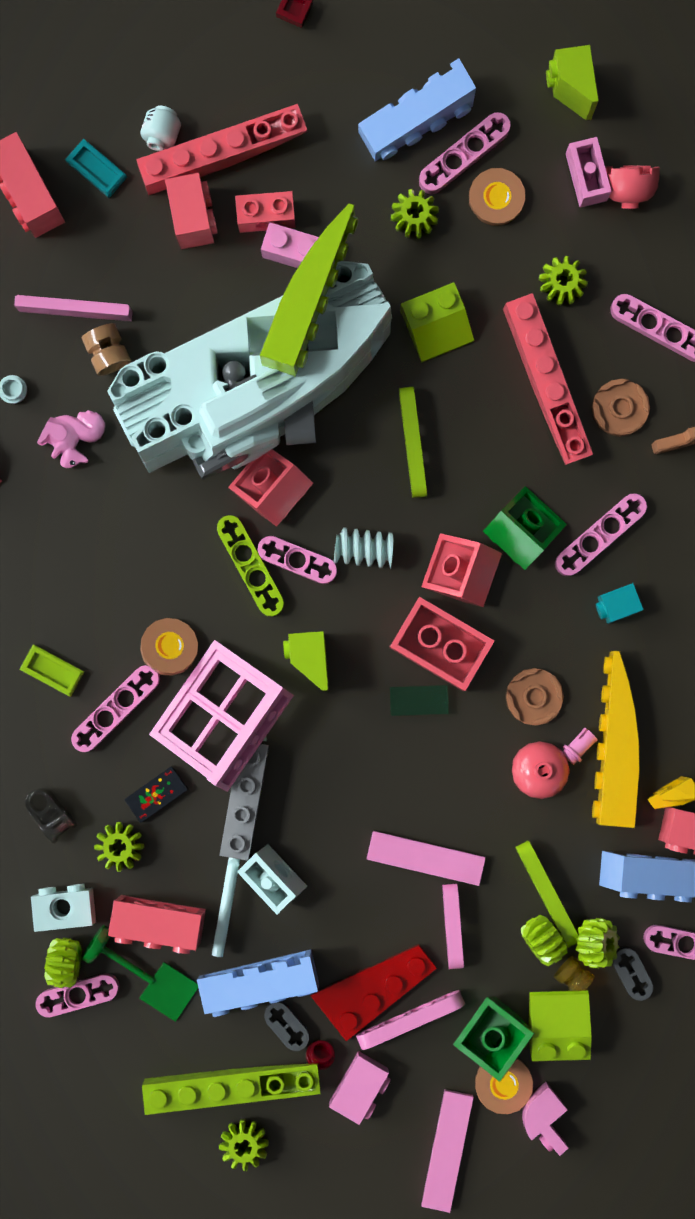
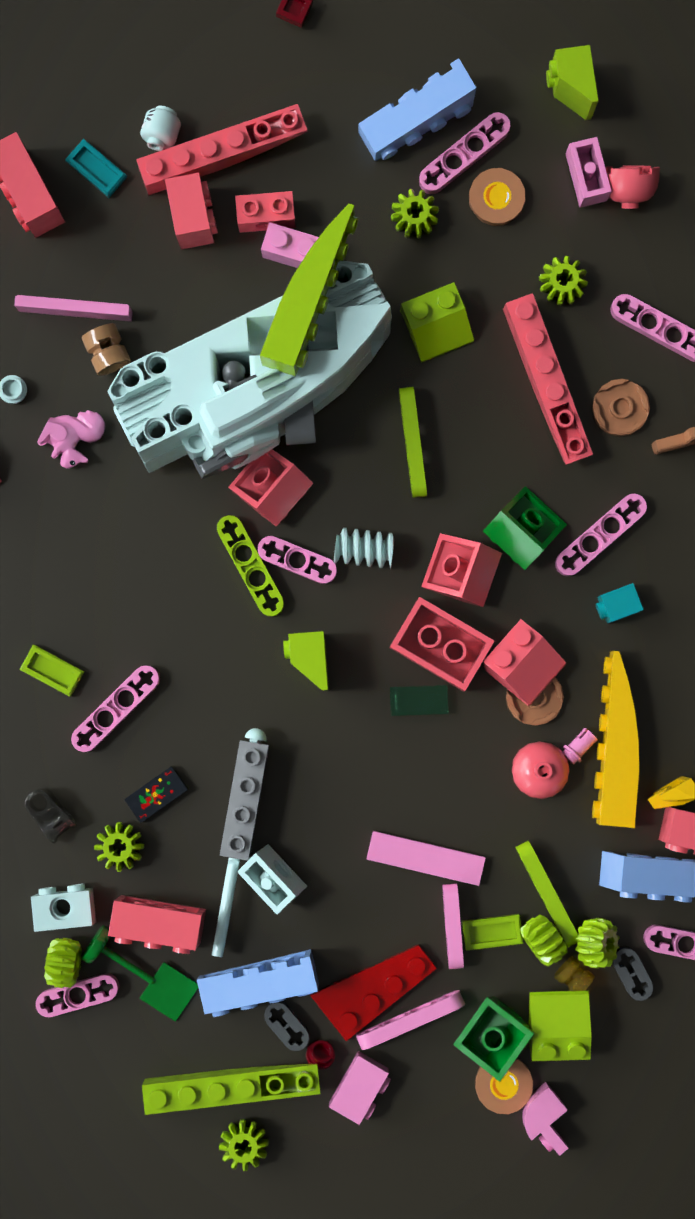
nougat tile [140,618,198,676] -> none
bright pink window [149,640,294,792] -> none
bright pink tile [421,1089,473,1213] -> none
none -> lime tile [462,914,523,951]
none -> coral slope [483,619,566,707]

